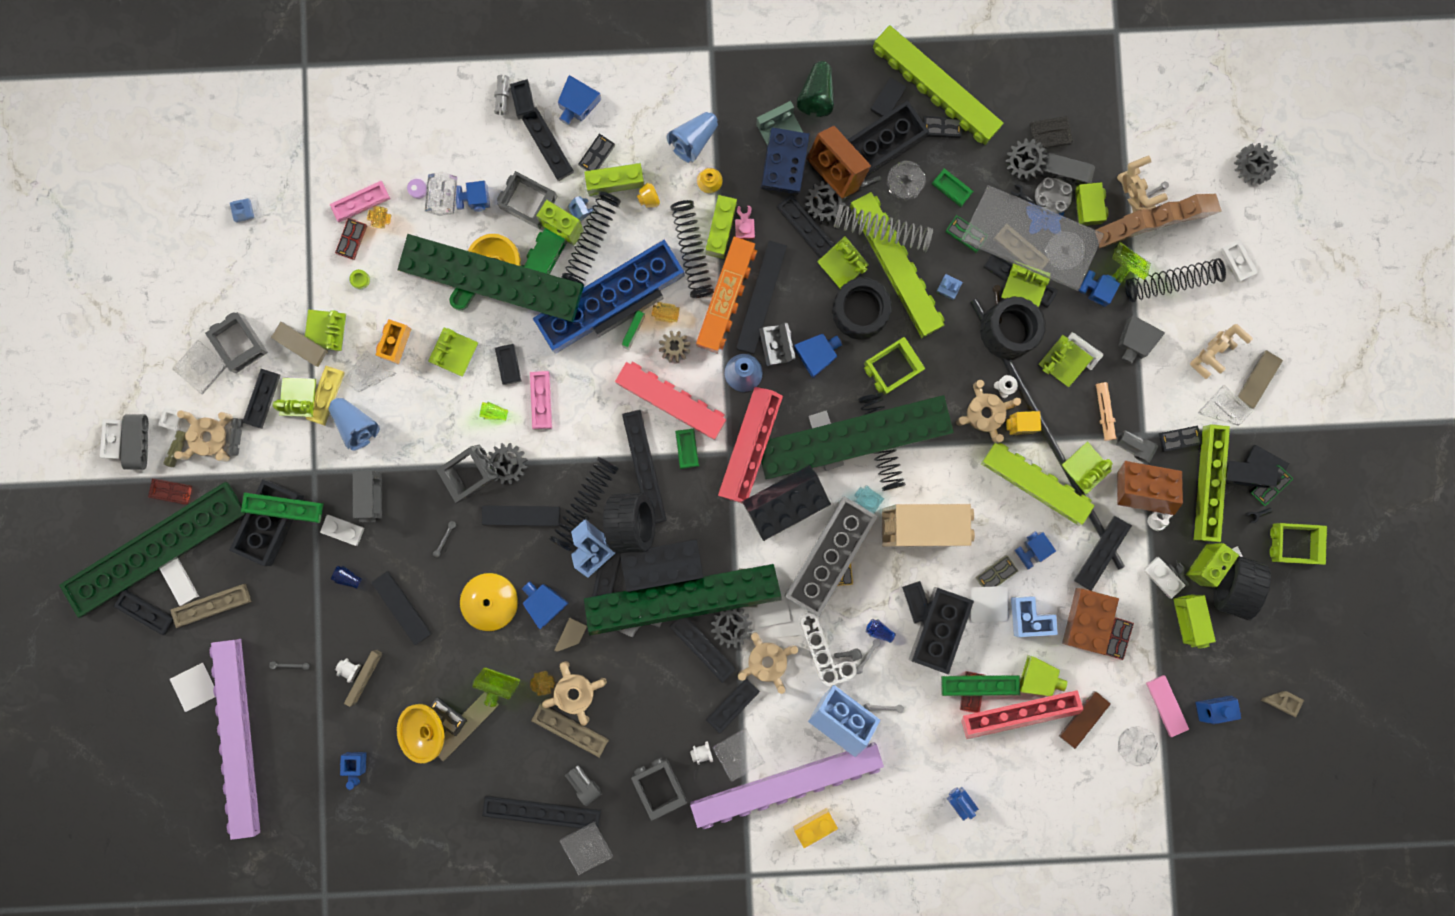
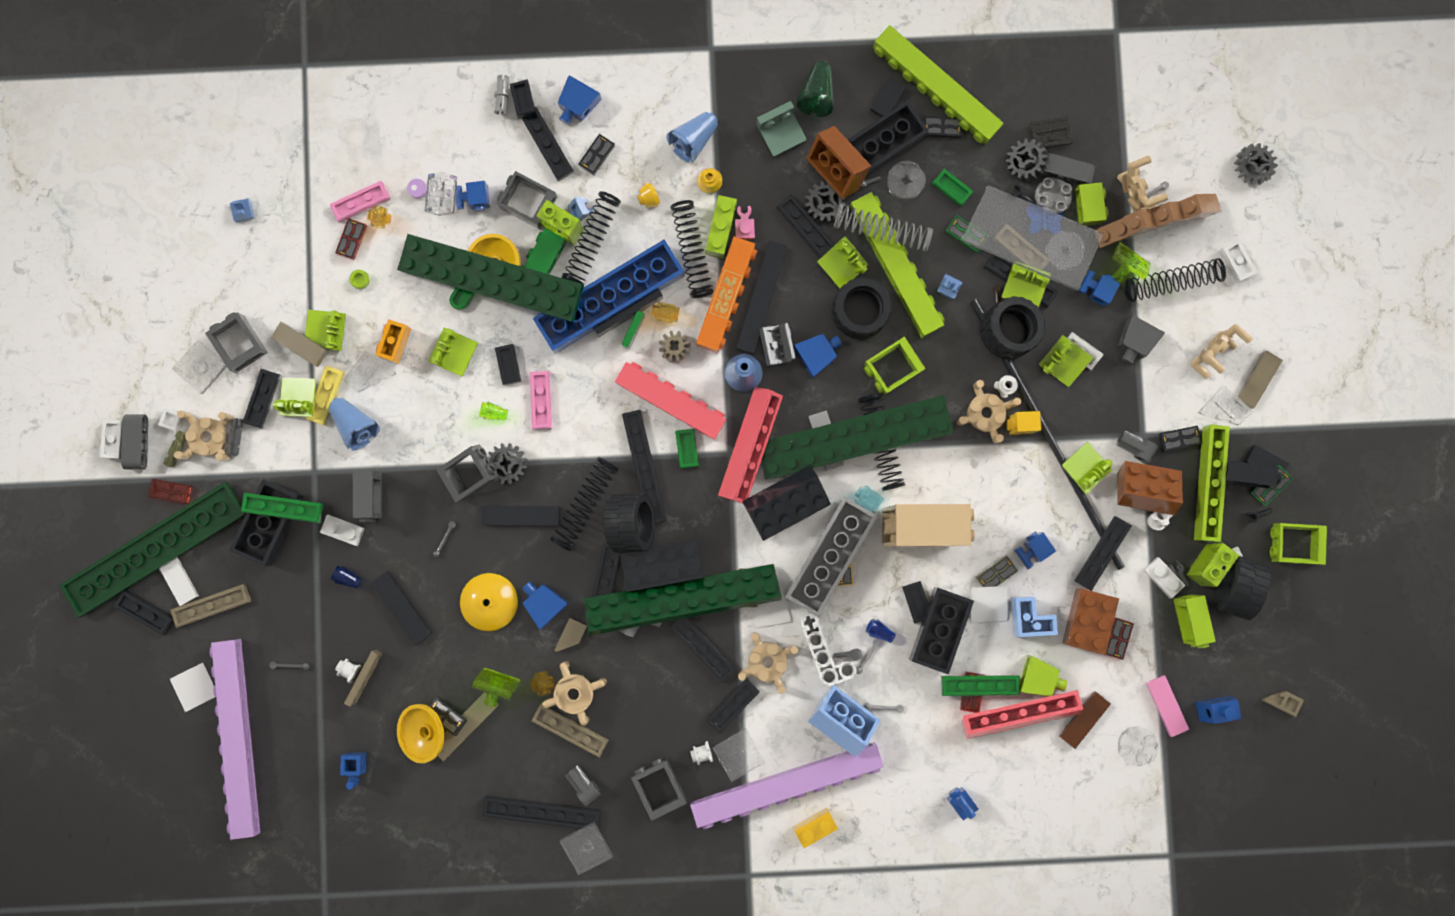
light blue brick [571,520,615,577] -> none
lime brick [584,163,644,196] -> none
dark grey gear [711,609,753,648] -> none
dark blue piece [761,127,810,195] -> none
lime brick [981,443,1095,526] -> none
light nougat pin [1095,382,1117,441] -> none

